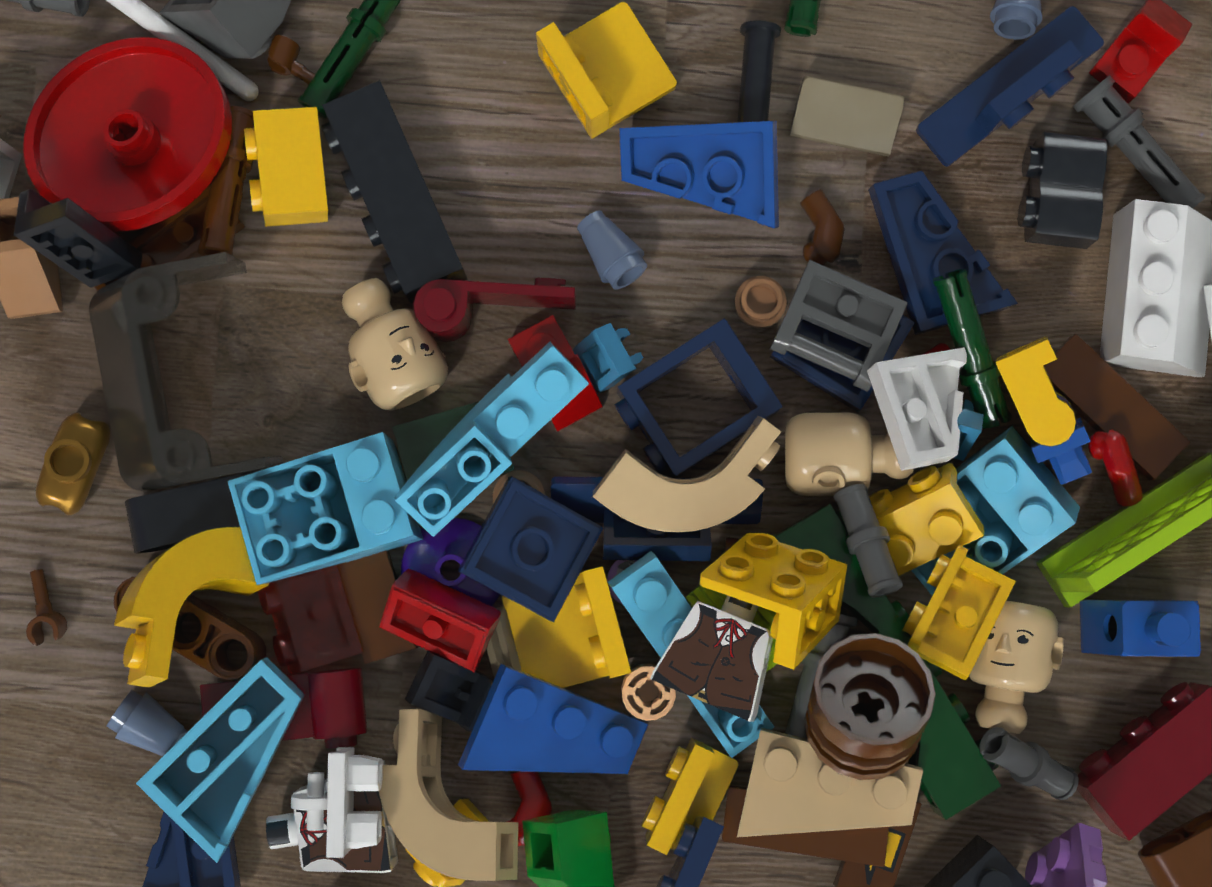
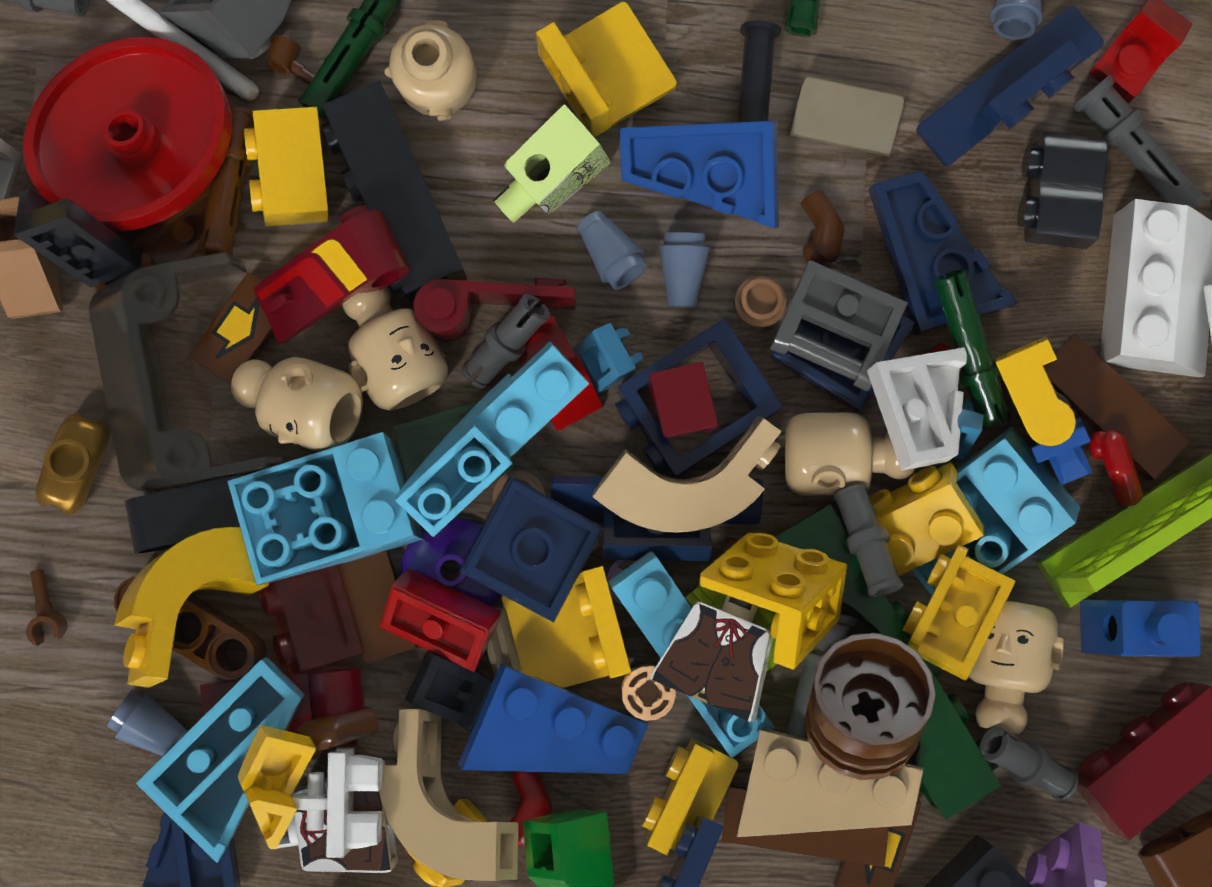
none -> reddish brown tile [189,272,273,385]
none -> tan piece [231,357,363,452]
none -> yellow slope [237,724,316,849]
none -> dark red door [253,206,410,344]
none -> reddish brown arm [296,707,378,760]
none -> tan piece [384,20,477,121]
none -> dark grey pin [462,294,550,389]
none -> yellowish green torso [493,104,611,223]
none -> dark red panel [647,361,718,438]
none -> sand blue cone [658,232,710,307]

